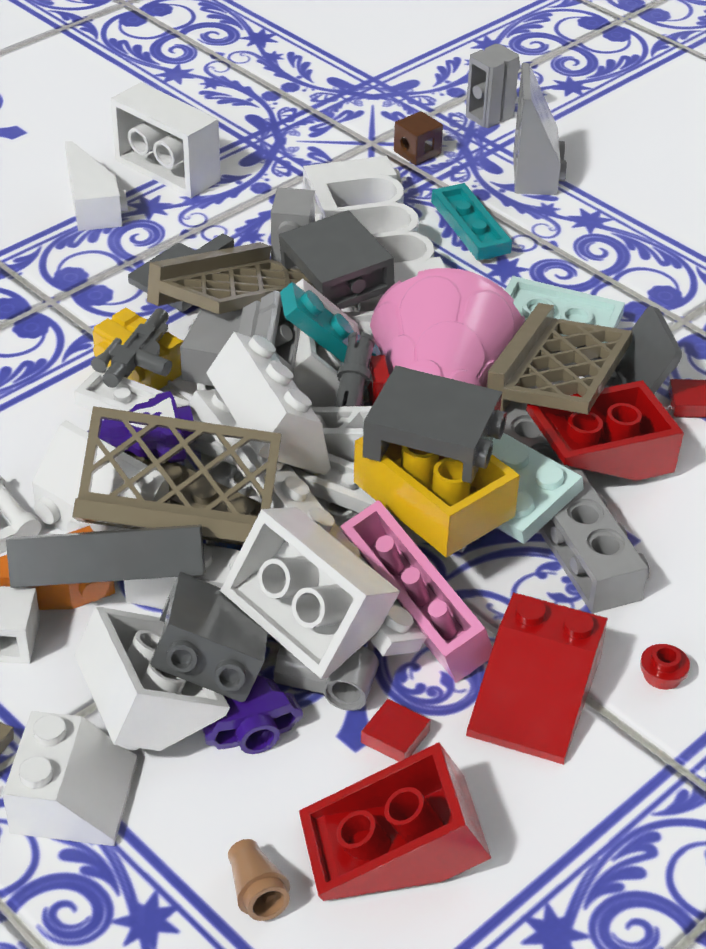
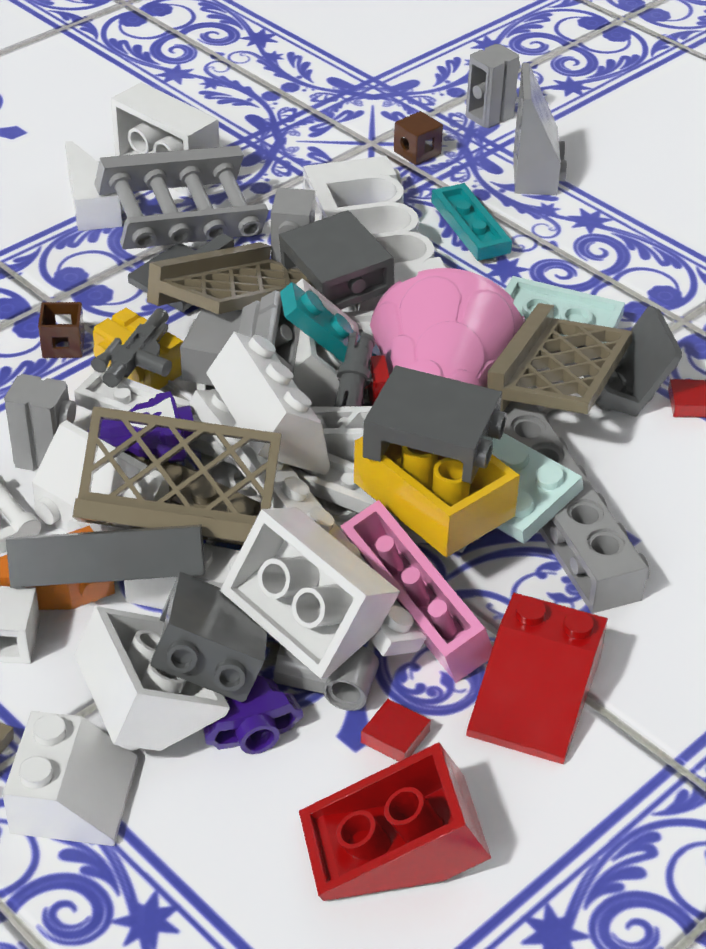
medium nougat cone [228,839,290,921] -> none
red slope [526,380,684,481] -> none
red plate [640,644,690,690] -> none
none -> light grey brick [4,374,76,471]
none -> reddish brown piece [38,302,85,358]
none -> light grey fence [94,145,269,250]

